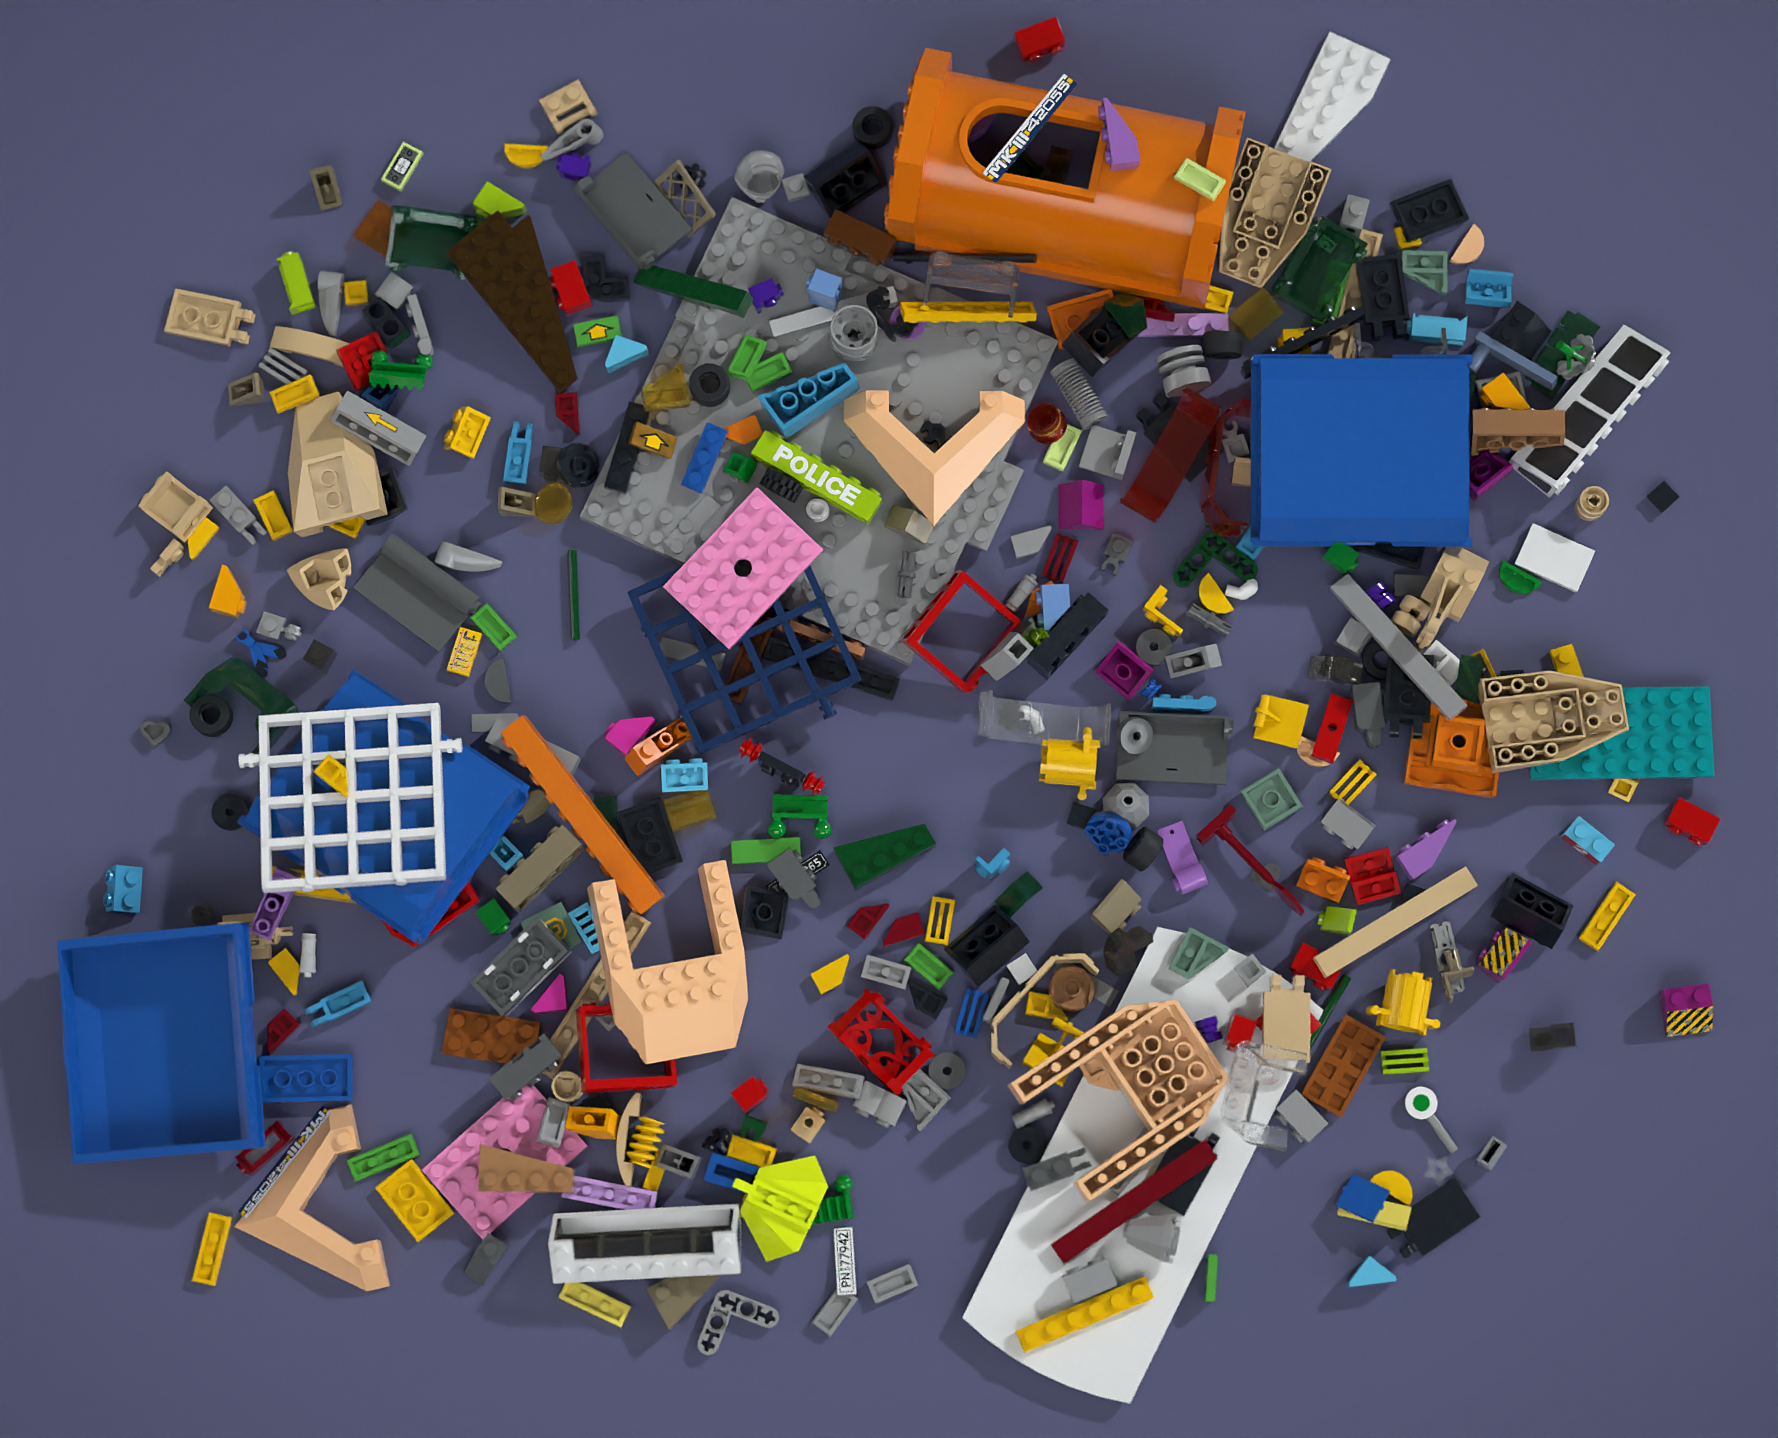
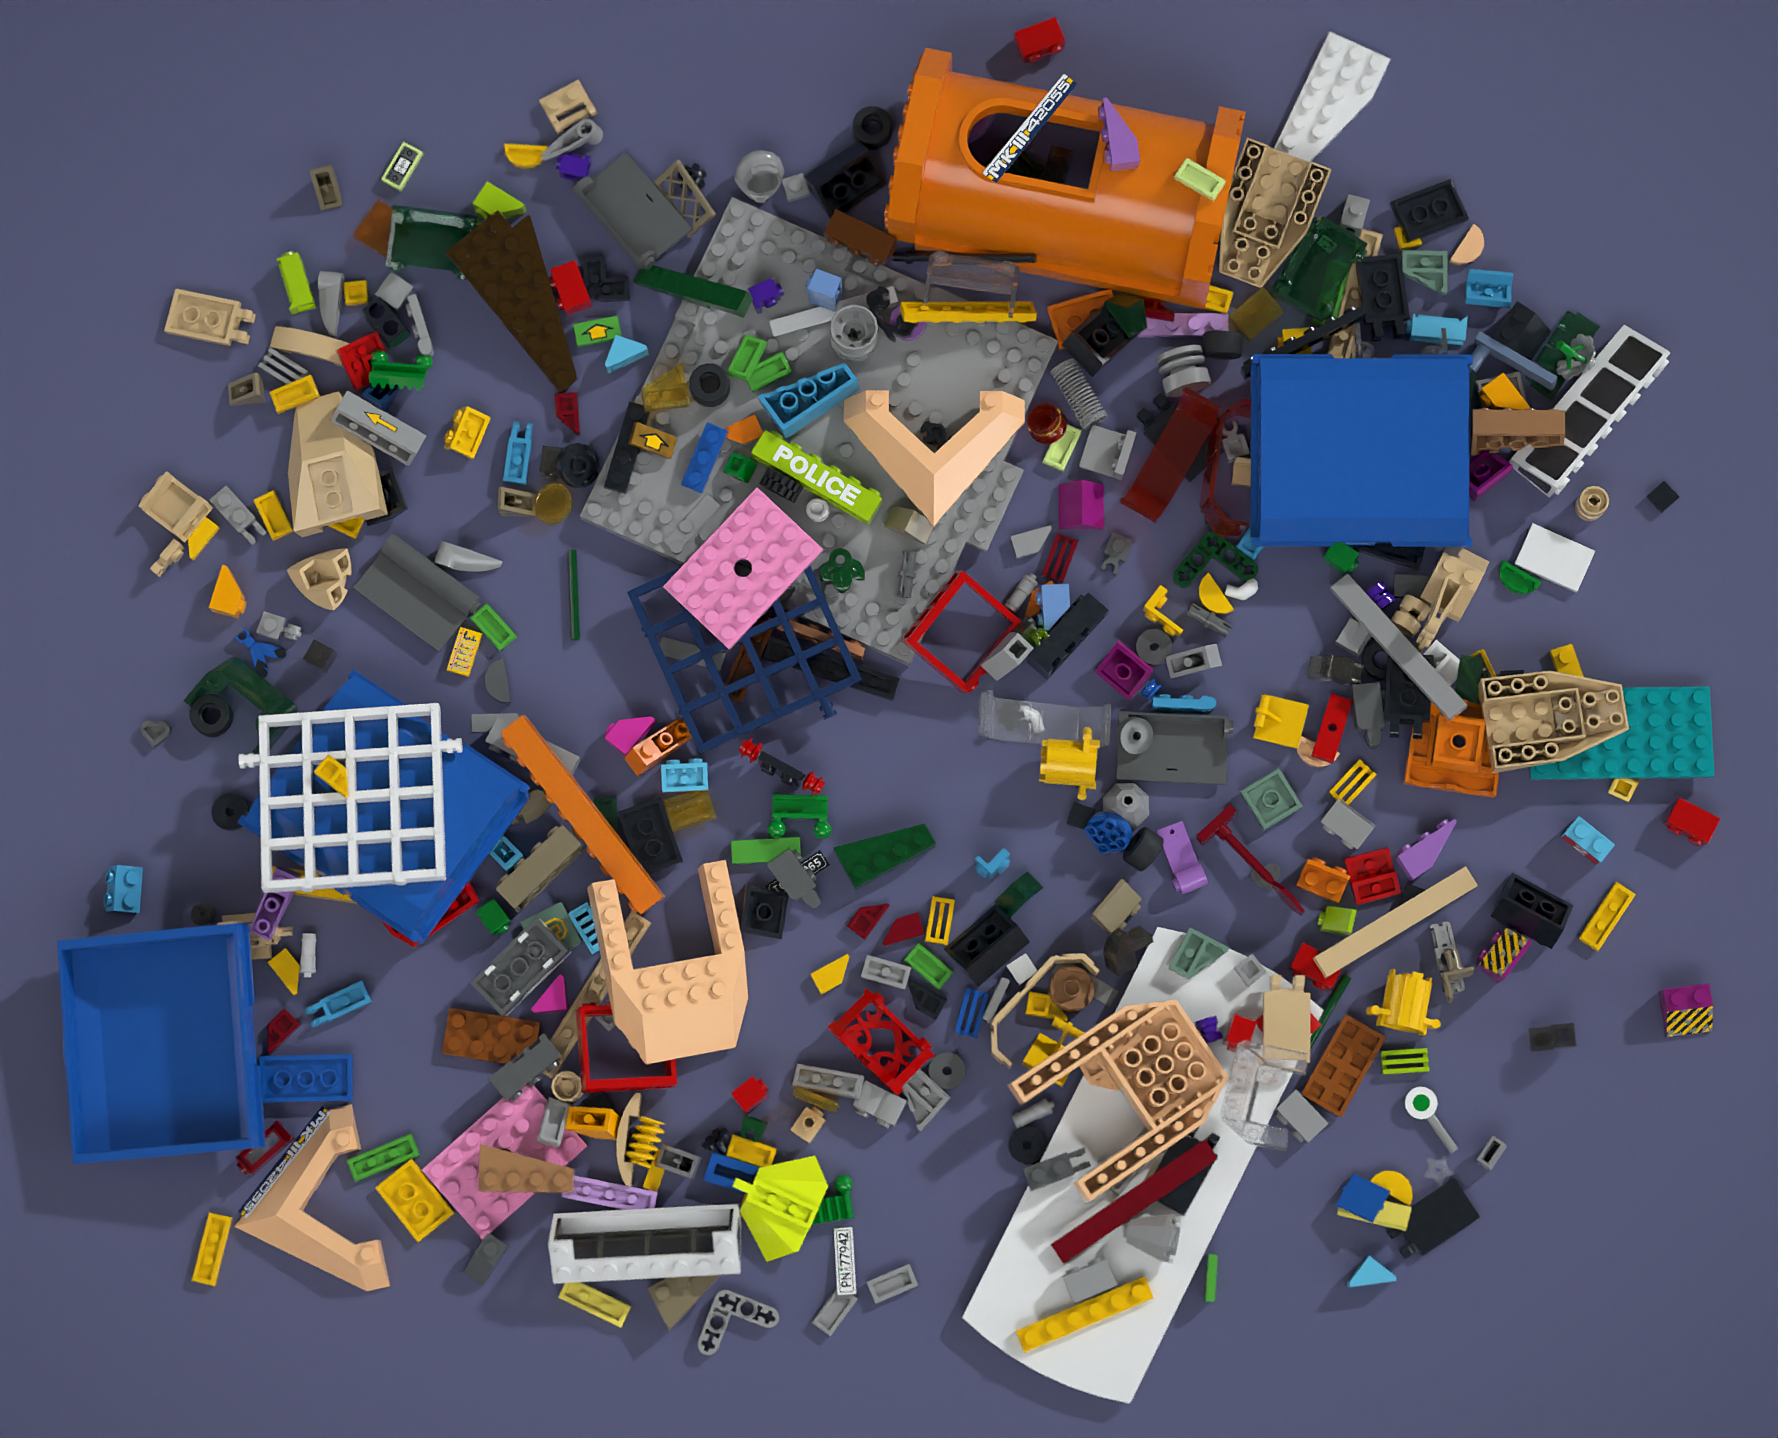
none -> dark green plate [819,548,865,594]

